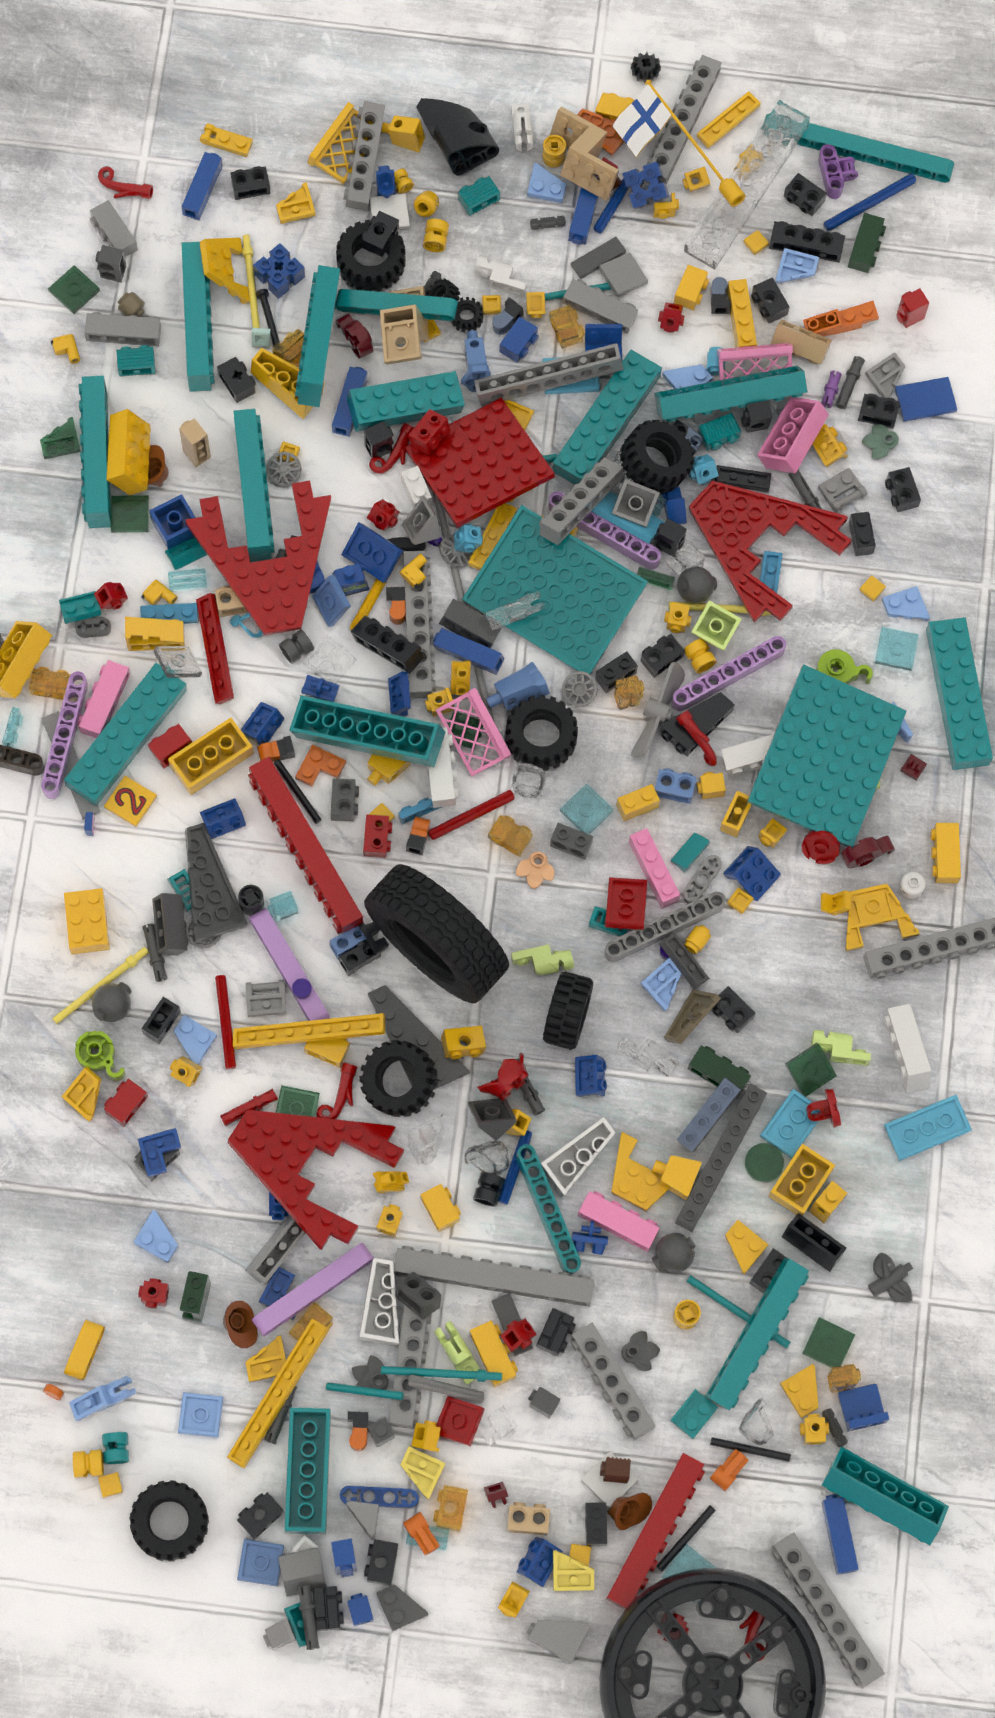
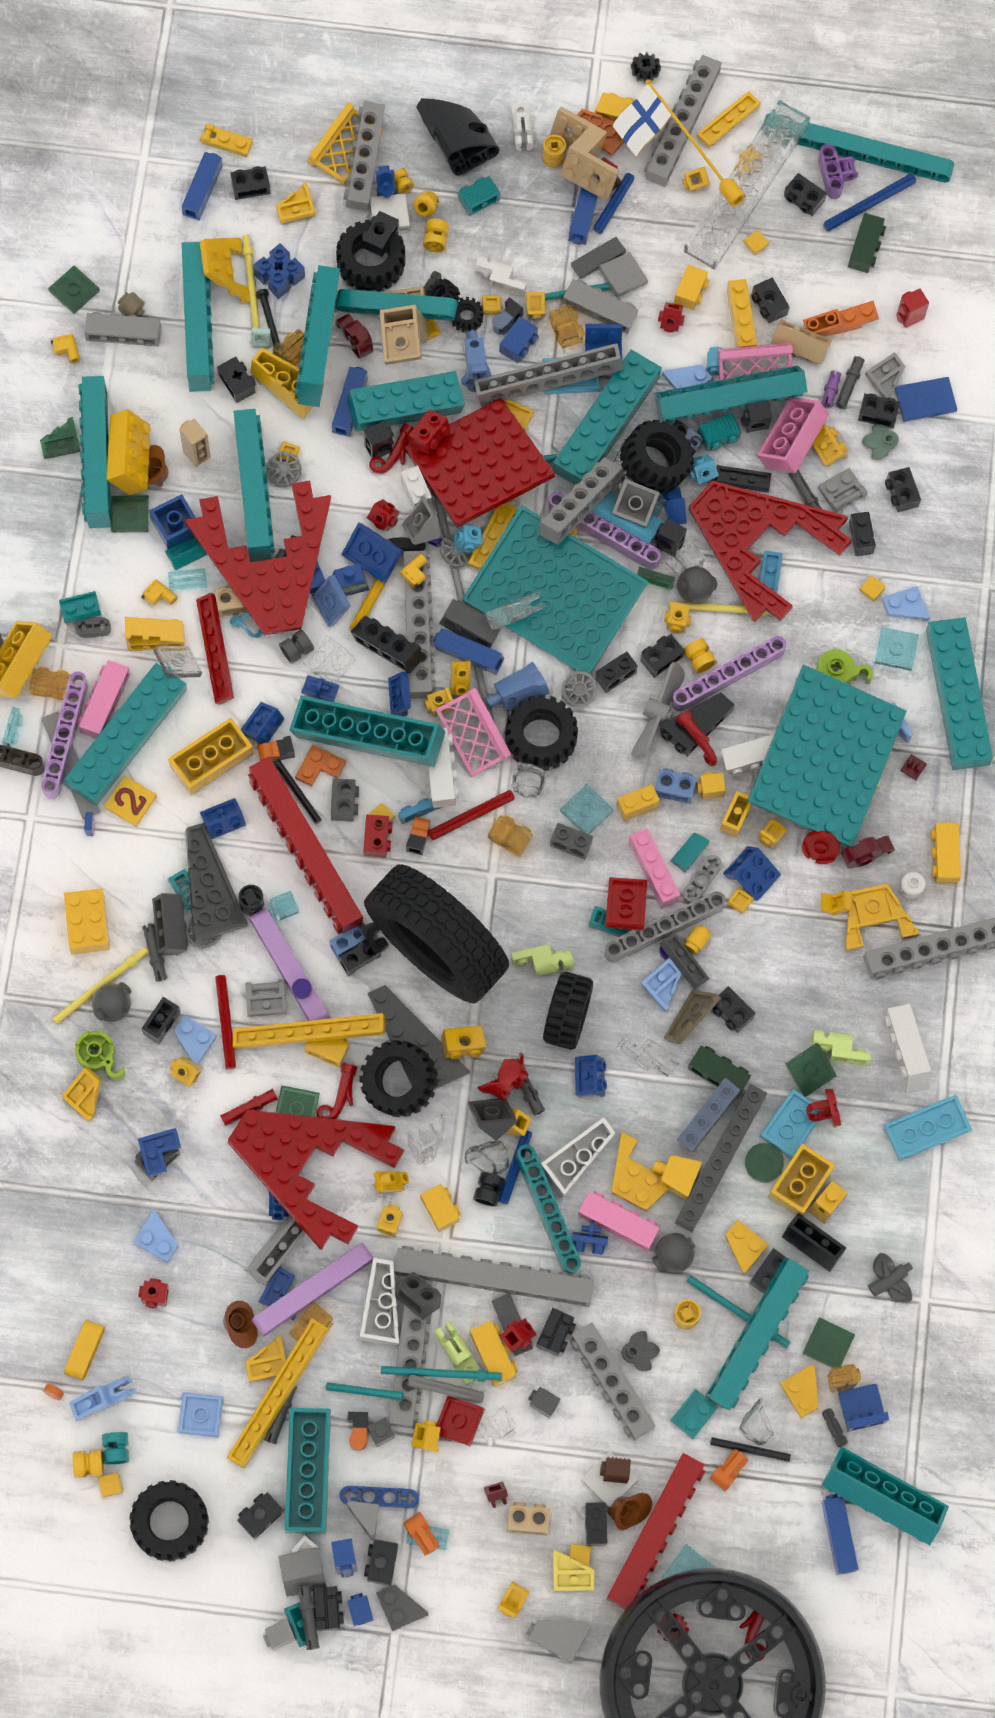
light grey brick [89,200,138,257] -> none
red brick [94,582,128,610] -> none
dark grey brick [95,245,127,283] -> none
red plant [98,166,153,199] -> none
red brick [104,1078,148,1127] -> none
teal brick [116,345,156,377] -> none
dark azure plate [140,603,198,624] -> none
red brick [148,723,192,769] -> none
dark green panel [180,1271,211,1322] -> none
medium blue tile [237,1539,284,1587] -> none
dark grey plate [352,1355,389,1390] -> none
yellow torso [367,754,411,786] -> none
yellow torso [381,115,425,152] -> none
leg [386,587,406,625] -> none
light yellow wing [400,1446,445,1500] -> none
clear yellow brick [433,1485,468,1532] -> none
clear green piece [447,711,483,750] -> none
light nougat plate [516,852,554,889] -> none
blue bracket [517,1537,563,1587] -> none
light blue wing [527,163,566,203] -> none
dark grey axle [530,215,566,230] -> none
clear yellow brick [614,675,645,710] -> none
blue brick [622,161,670,209] -> none
yellow bracket [653,192,679,219] -> none
black bar [656,1505,716,1571] -> none
yellowish green slope [691,601,742,651] -> none
leg [711,277,731,314] -> none
black brick [769,221,846,263] -> none
light grey brick [772,1532,885,1688] -> none
light blue wing [775,248,819,283] -> none
yellow brick [799,1414,829,1445] -> none

